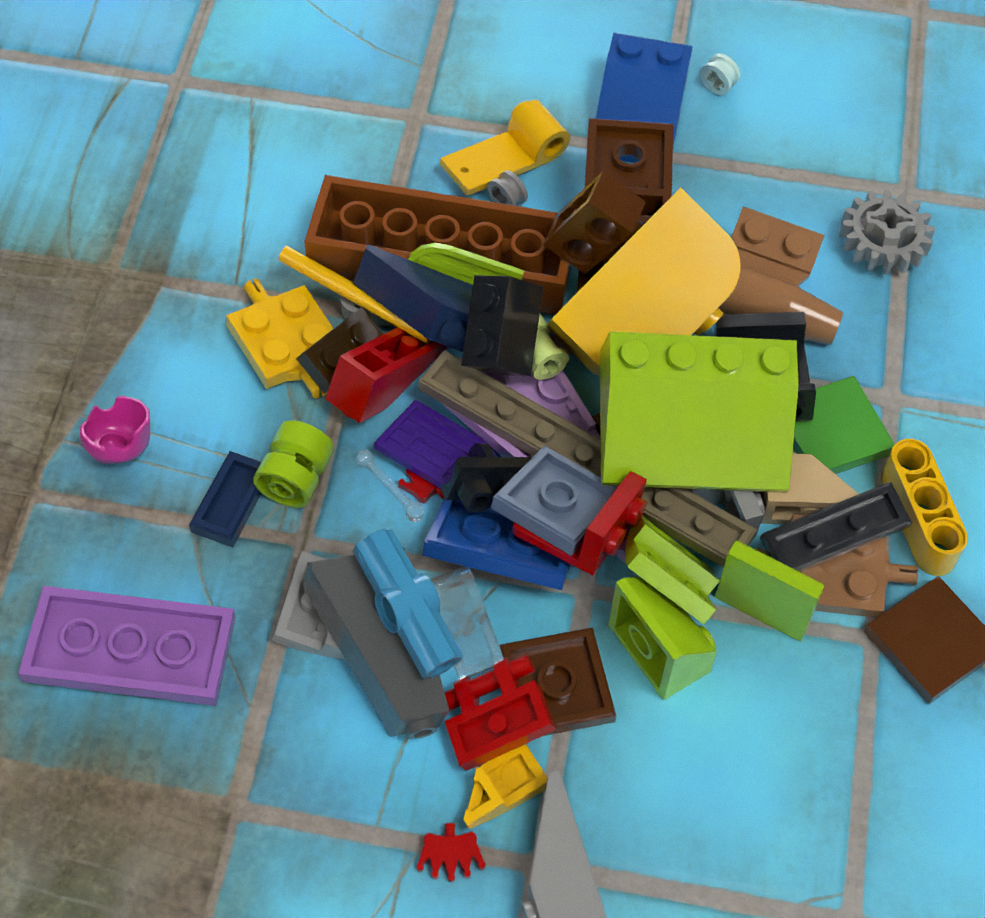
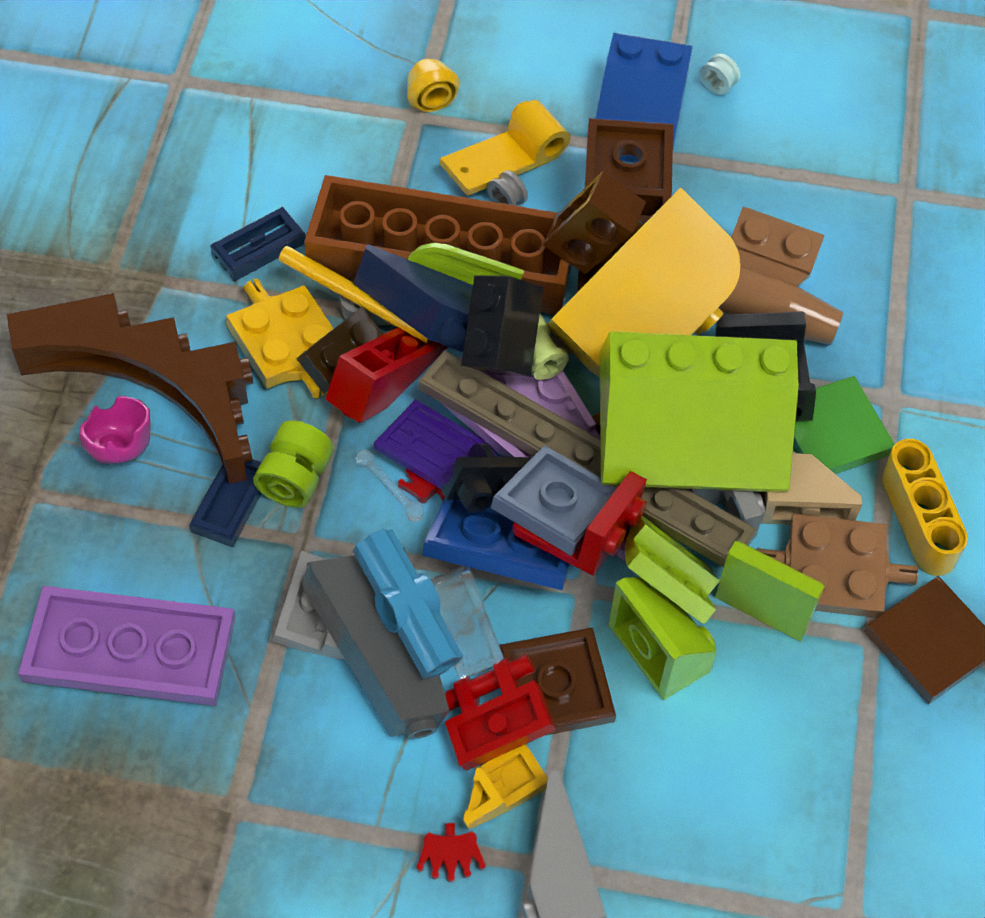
black tile [760,481,912,572] -> none
light grey gear [839,190,935,275] -> none
none -> reddish brown arch [7,293,254,484]
none -> dark blue tile [210,206,306,282]
none -> yellow cone [407,59,460,112]

